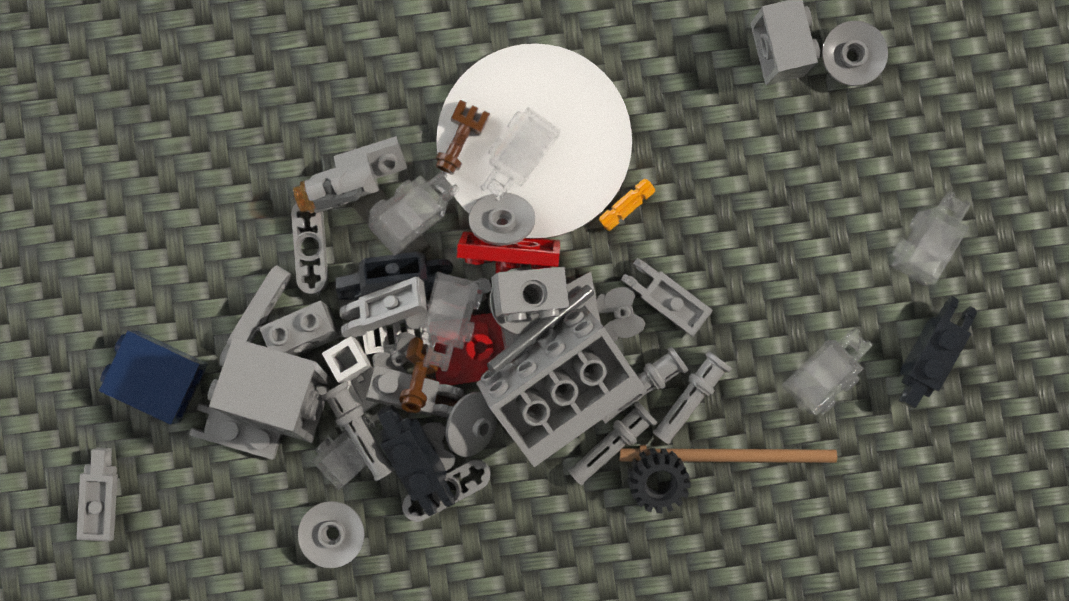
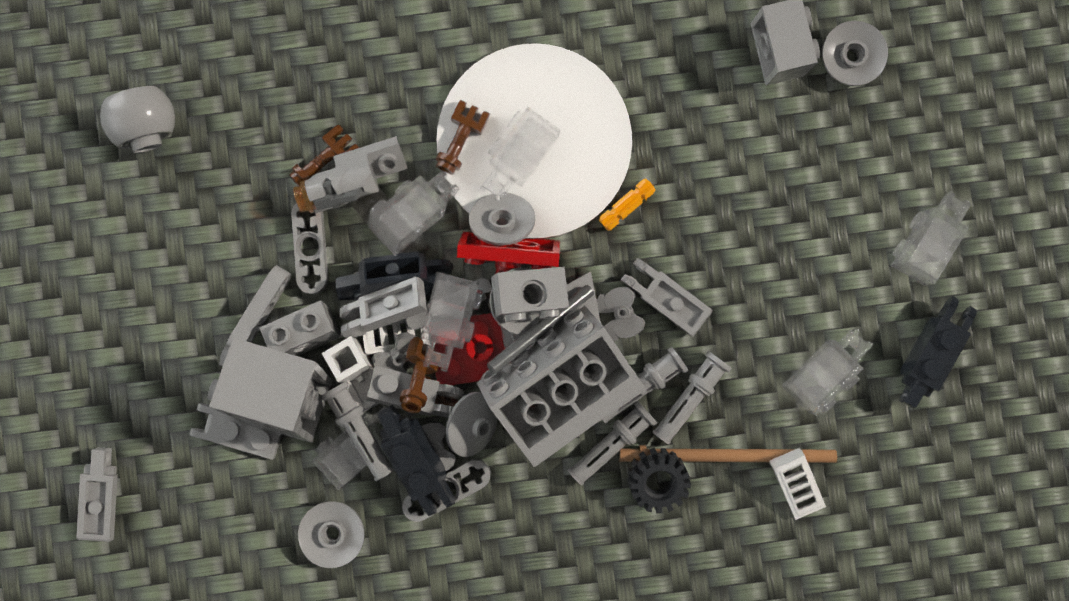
dark blue brick [99,330,208,425] -> none
none -> light grey wheel [100,86,176,153]
none -> reddish brown hinge [289,125,360,190]
none -> white slope [769,448,826,520]

